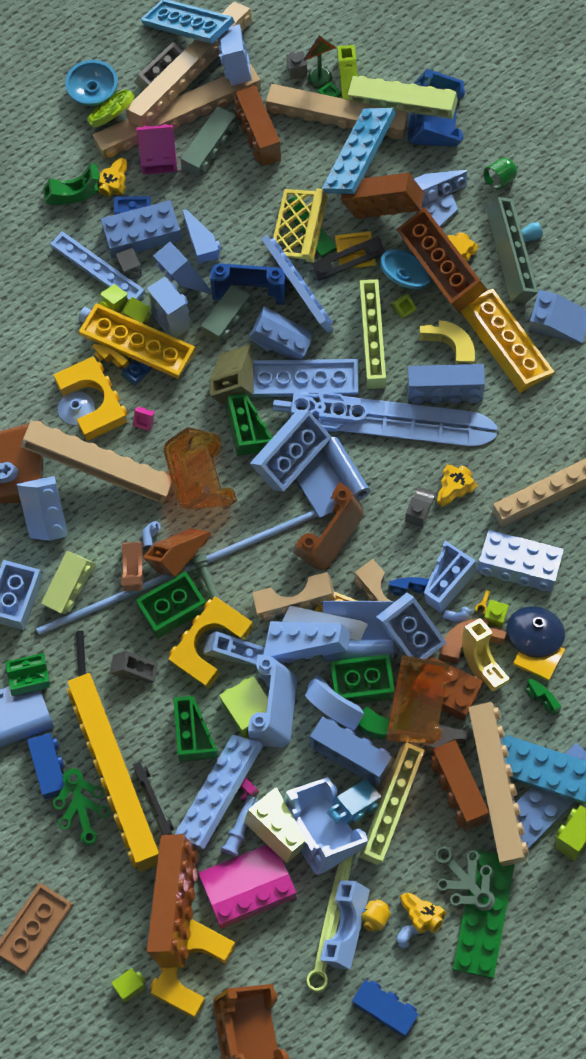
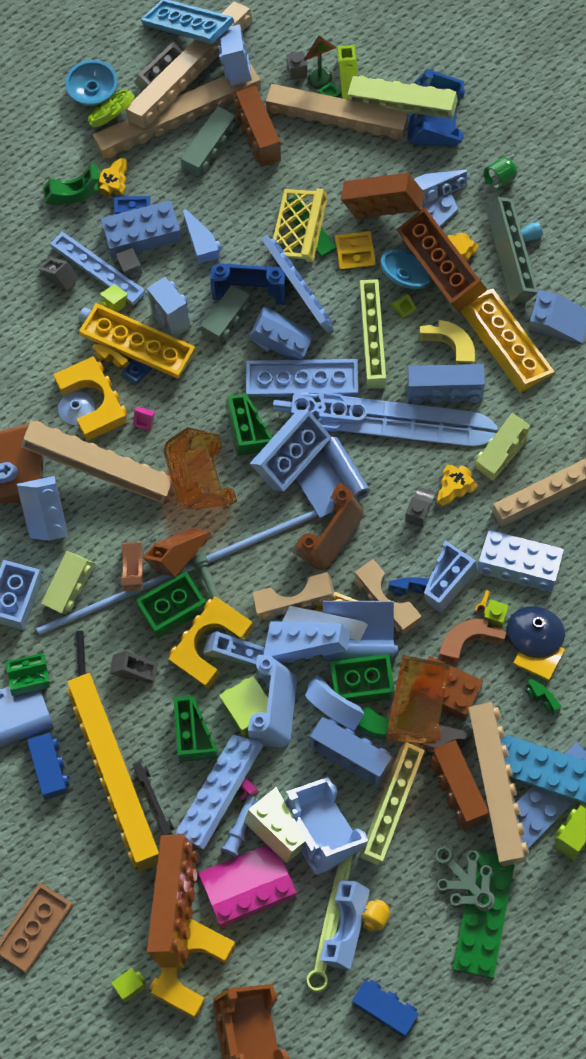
green plant [52,768,110,846] -> none
lime brick [121,297,151,323] -> none
dark pink slope [137,124,178,175] -> none
light blue arm [142,521,161,548] -> none
medium blue slope [154,242,212,294] -> none
olive slope [210,344,254,404] -> none
black container [311,236,385,281] -> none
dark azure plate [322,108,396,194] -> none
dark azure brick [327,779,382,825] -> none
light blue brick [376,593,447,667] -> none
light blue arm [397,925,420,948] -> none
yellow rock [400,893,447,934] -> none
light blue arm [443,607,471,623] -> none
light yellow arch [462,618,509,691] -> none
none -> dark grey arch [38,257,79,290]
none -> yellowish green wedge [475,413,530,481]

